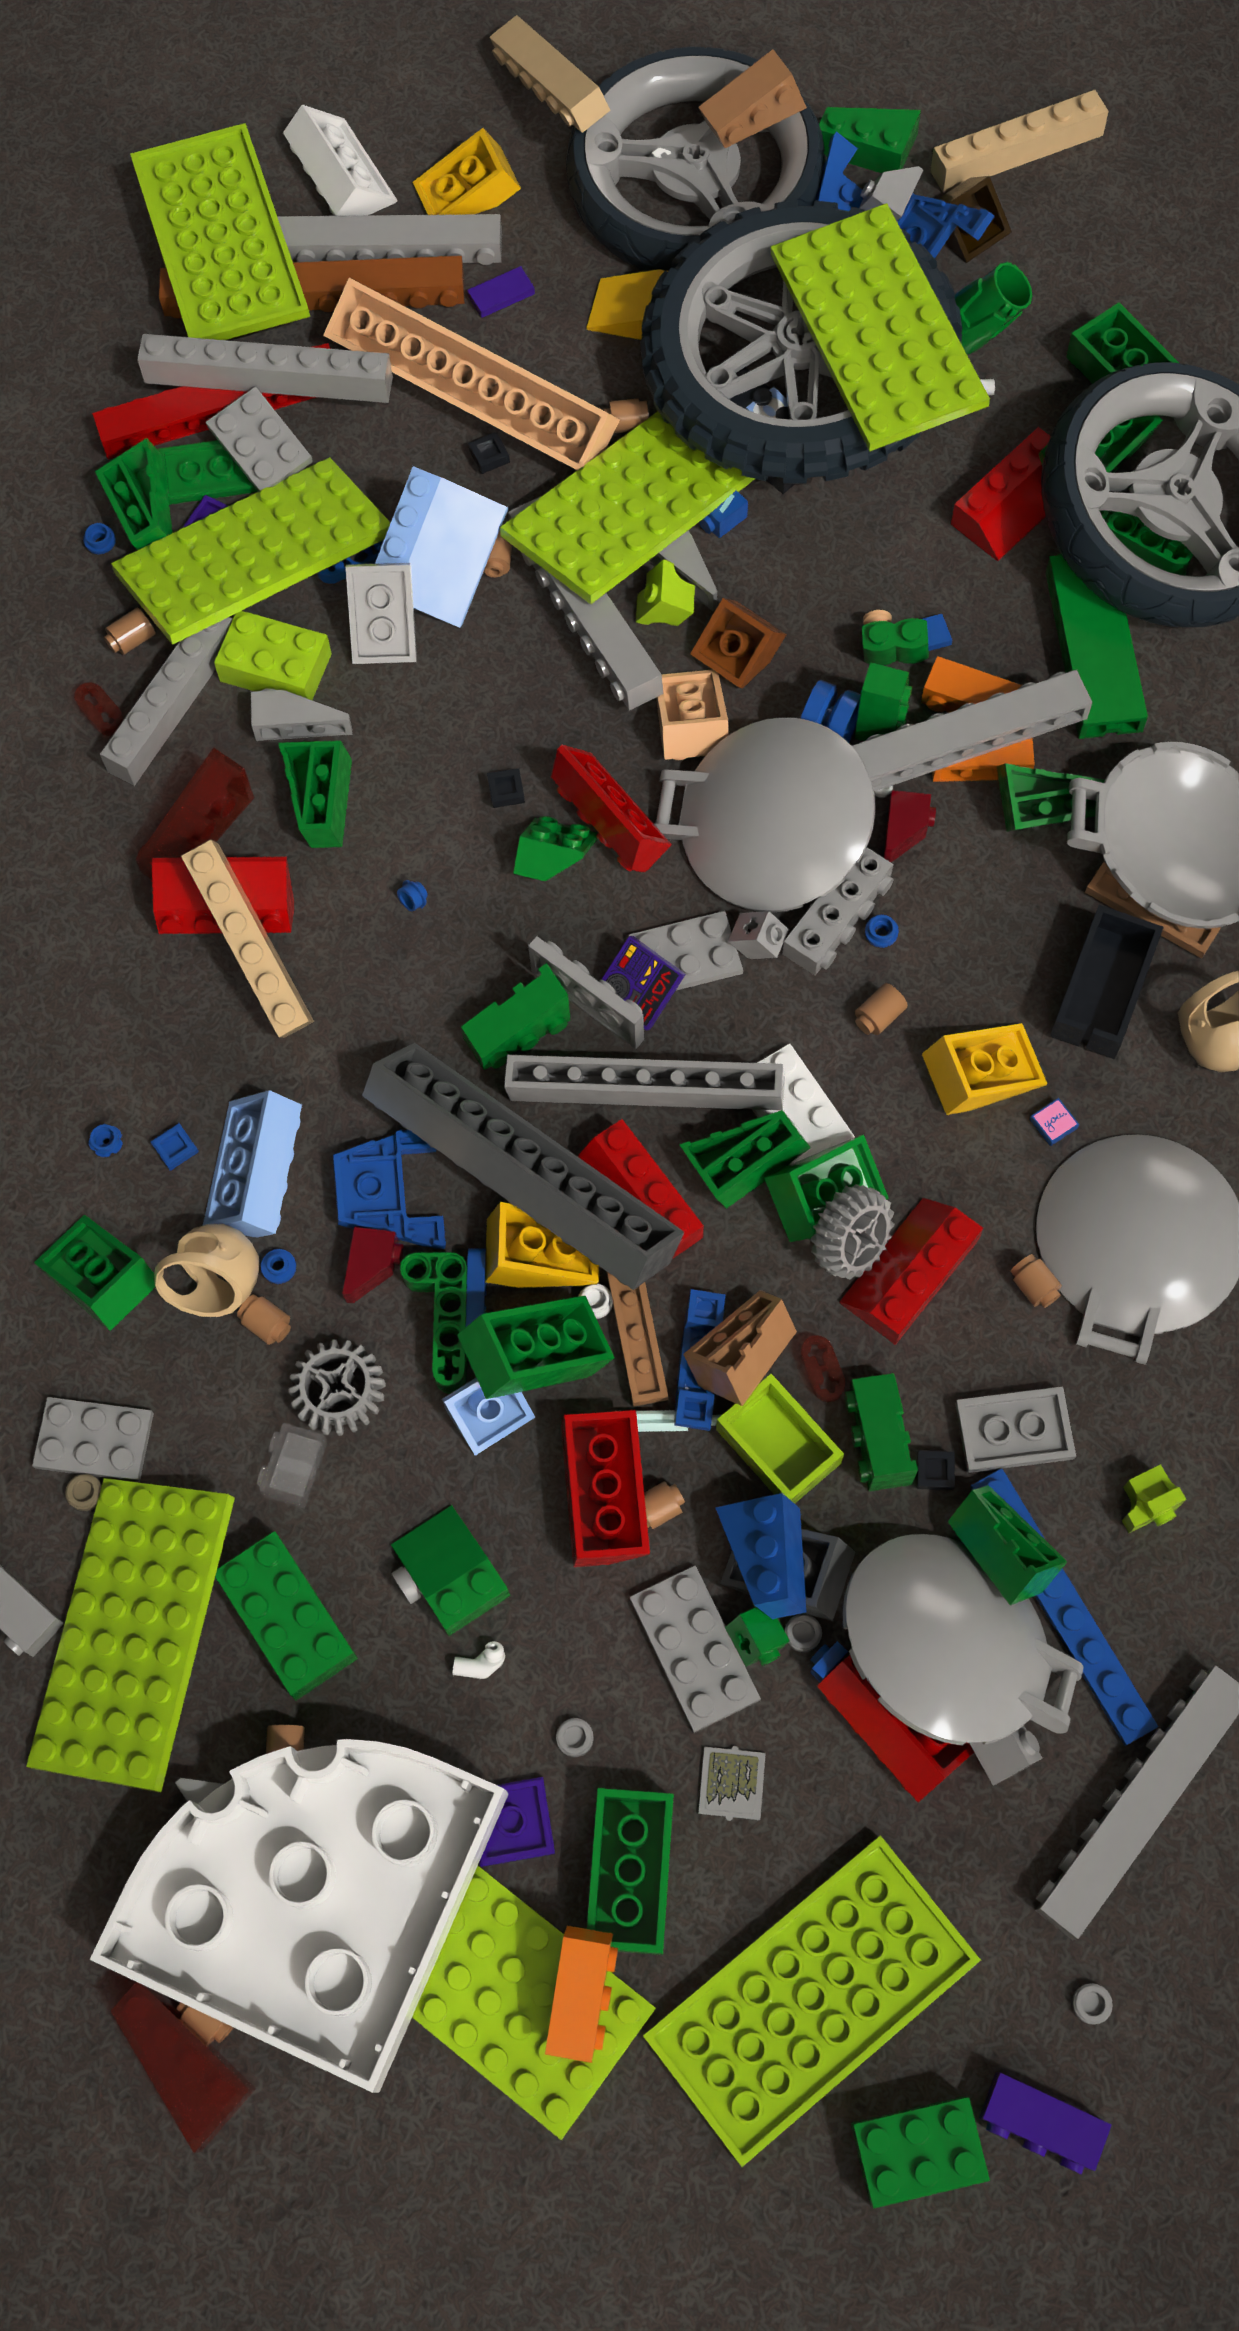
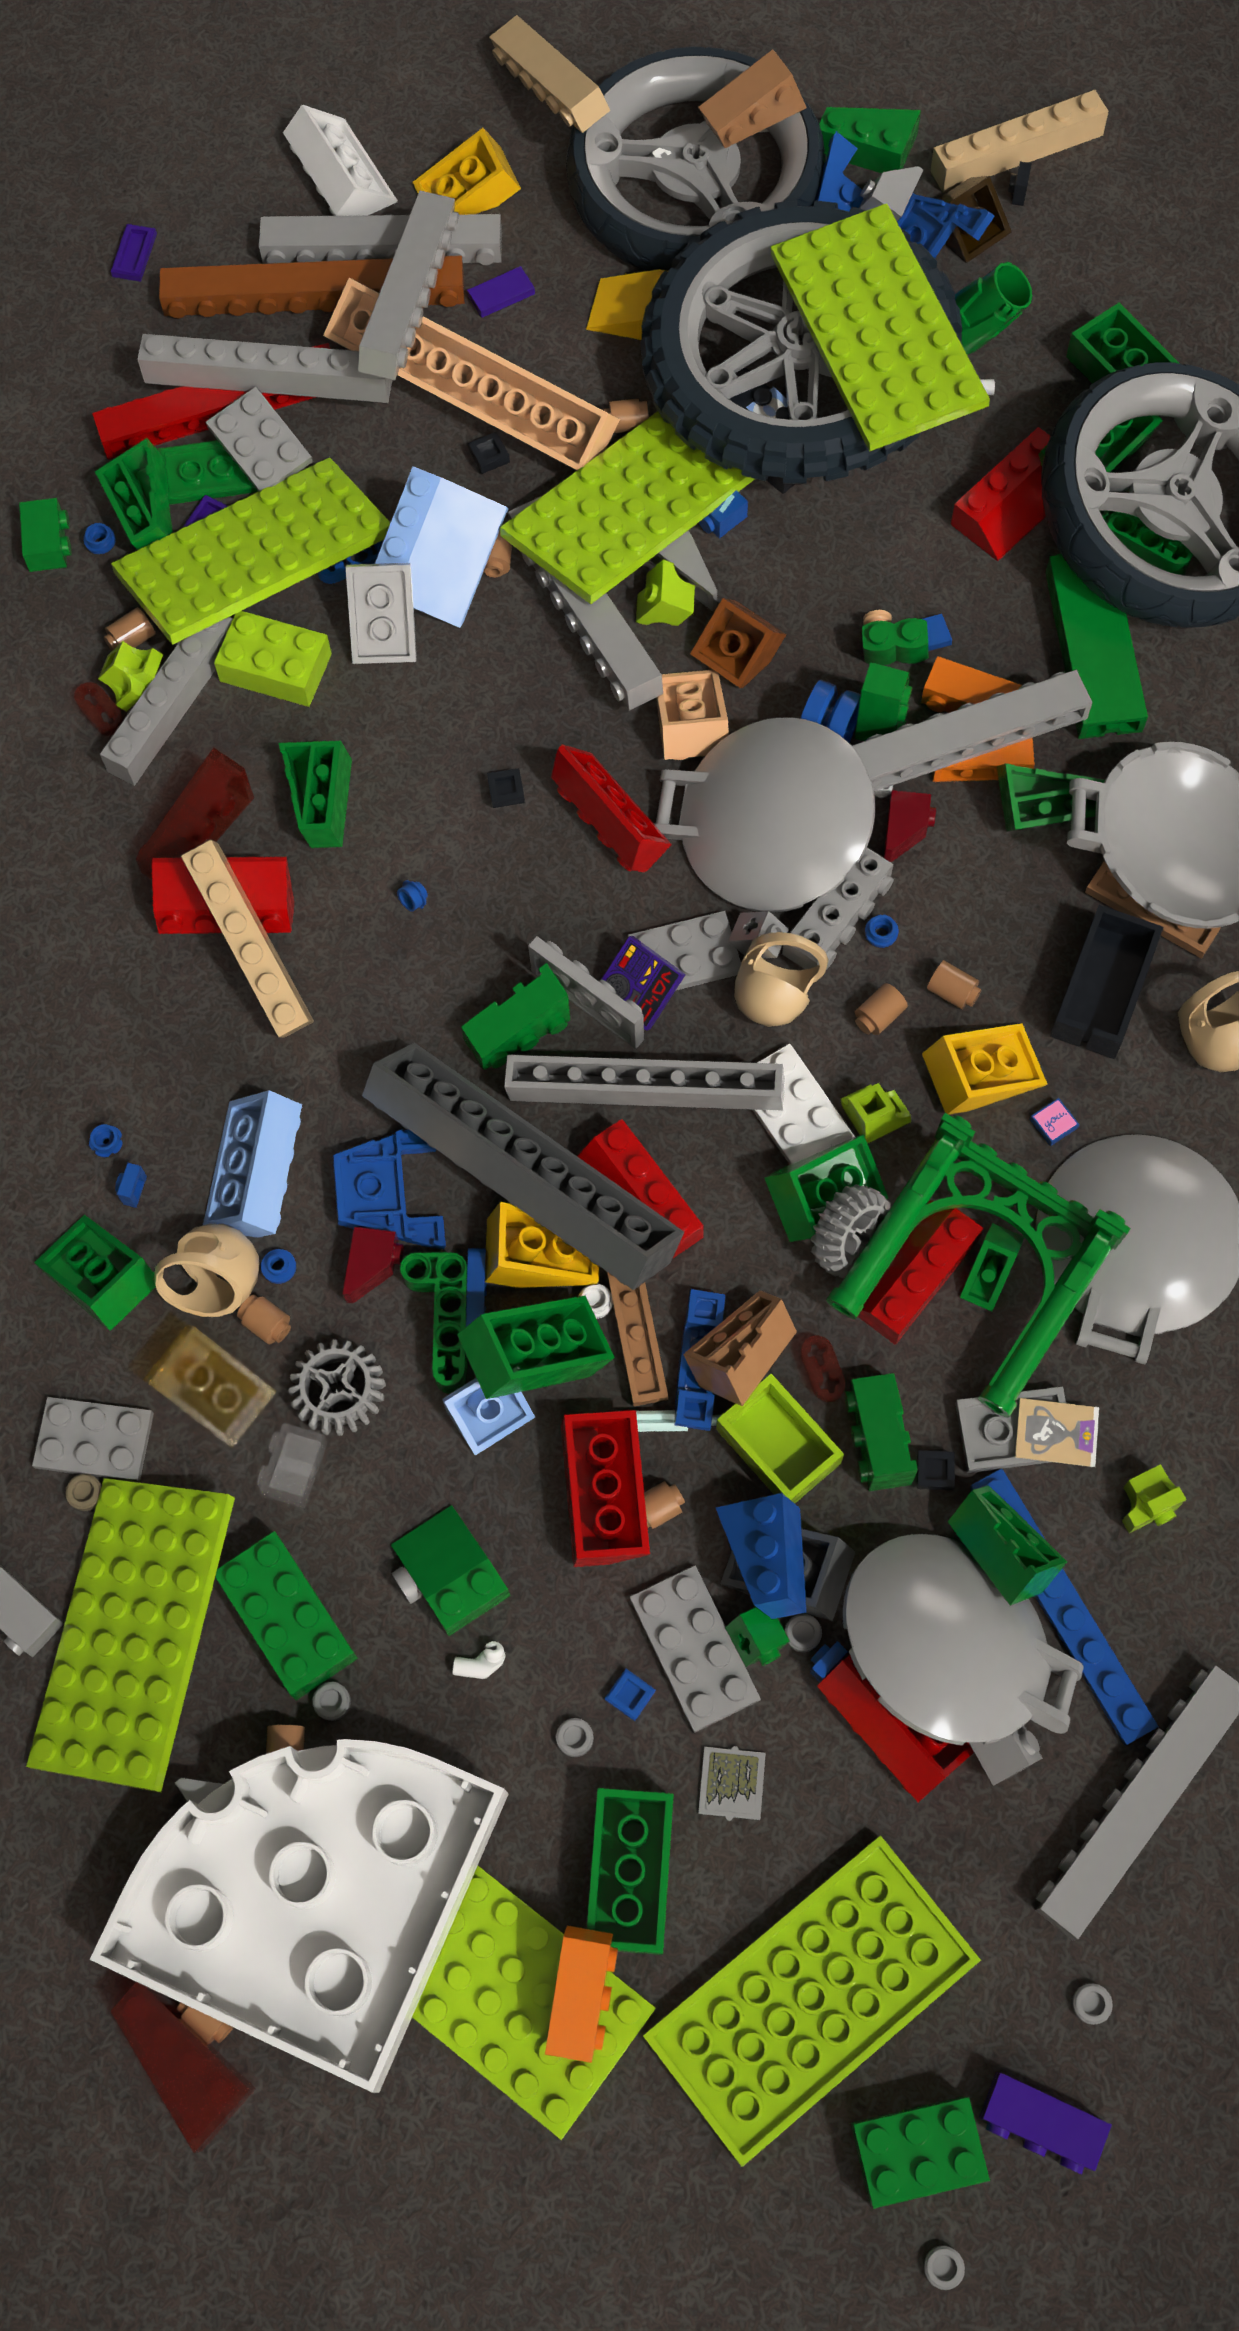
lime plate [130,123,310,340] -> none
blue tile [151,1123,199,1171] -> none
light grey slope [251,688,353,741] -> none
dark purple tile [479,1777,555,1867] -> none
green slope [513,816,598,881] -> none
green wedge [679,1110,811,1209] -> none
medium nougat brick [1010,1254,1062,1308] -> none
none -> green brick [19,498,72,572]
none -> lime brick [98,641,163,712]
none -> dark purple tile [111,224,157,282]
none -> blue plate [115,1163,147,1208]
none -> clear yellow slope [143,1324,277,1448]
none -> light grey tile [313,1682,351,1721]
none -> light grey brick [358,190,459,380]
none -> blue tile [604,1669,656,1722]
none -> tan piece [734,932,828,1027]
none -> green arch [826,1113,1131,1418]
none -> lime brick [841,1083,911,1144]
none -> light grey tile [924,2246,965,2290]
none -> medium nougat brick [927,960,982,1010]
none -> green slope [960,1223,1025,1312]
none -> black plate [1008,161,1032,206]
none -> sticker [1015,1398,1099,1467]

